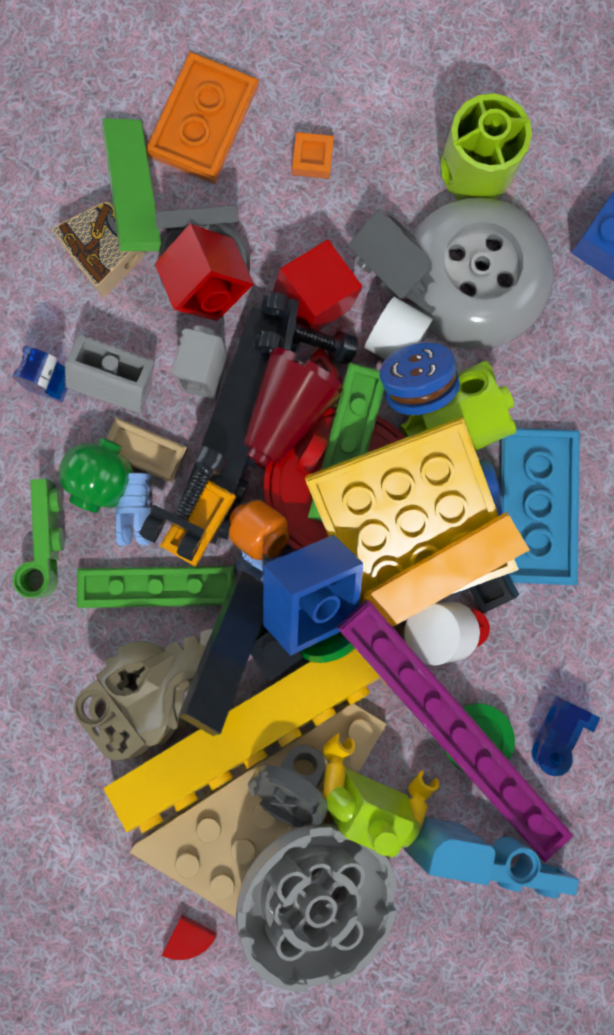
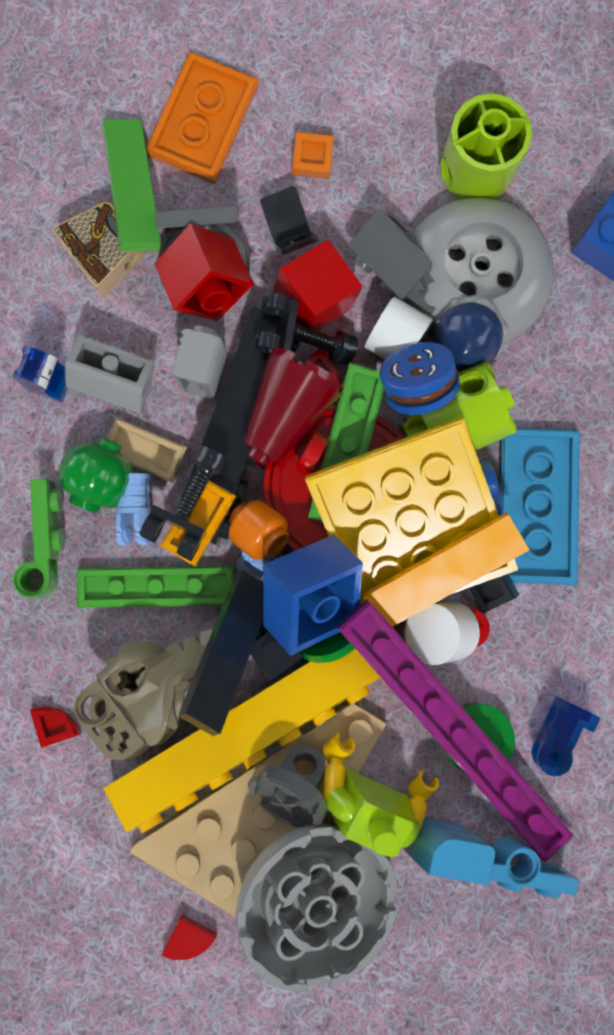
none -> red tile [30,706,82,748]
none -> black bracket [260,186,319,255]
none -> dark blue hair [434,295,509,372]

